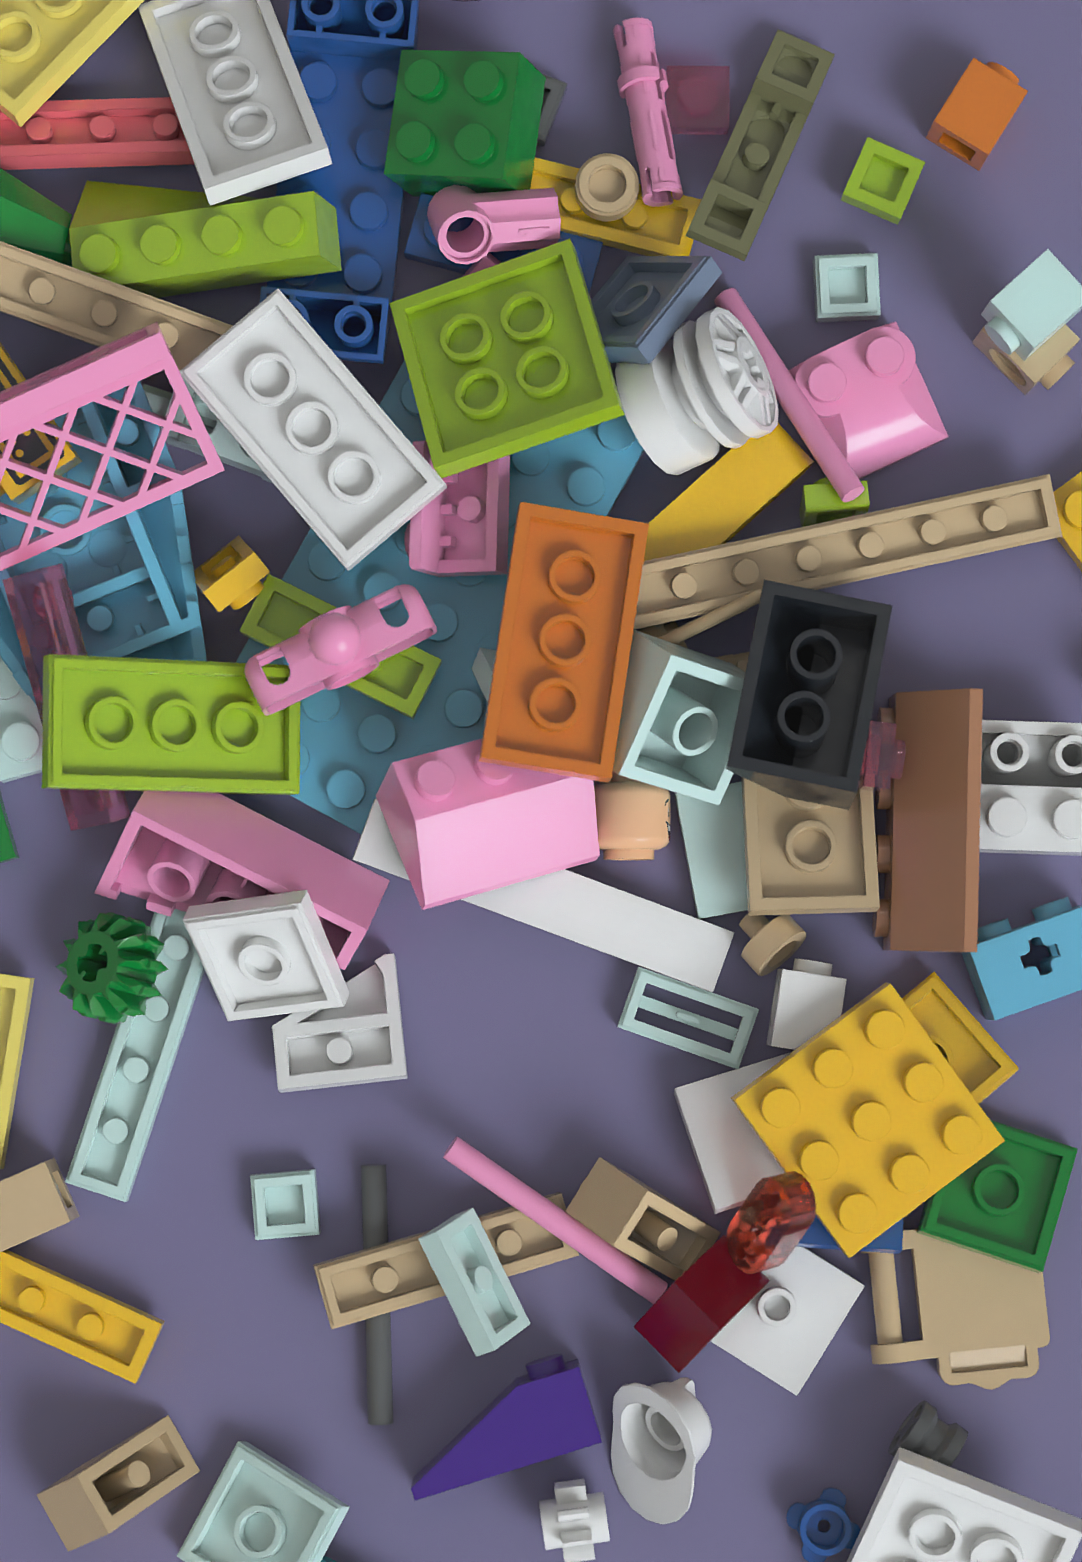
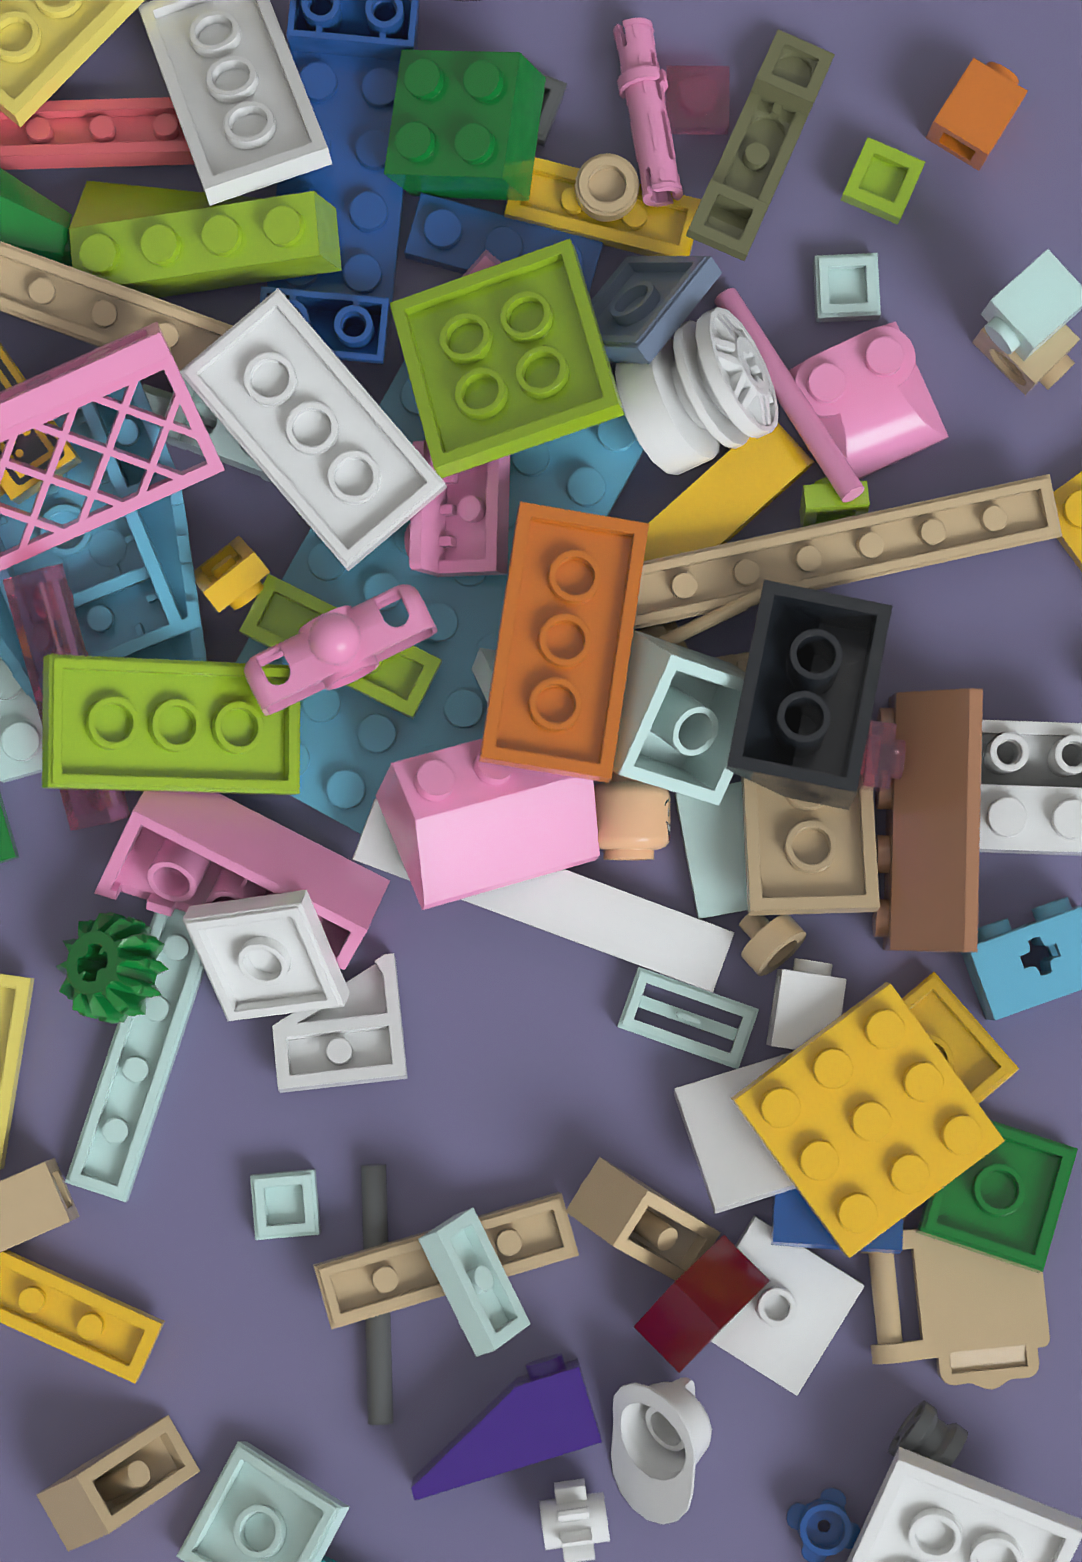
bright pink piece [427,185,561,264] -> none
bright pink bar [443,1136,668,1304] -> none
clear red beam [726,1171,816,1274] -> none

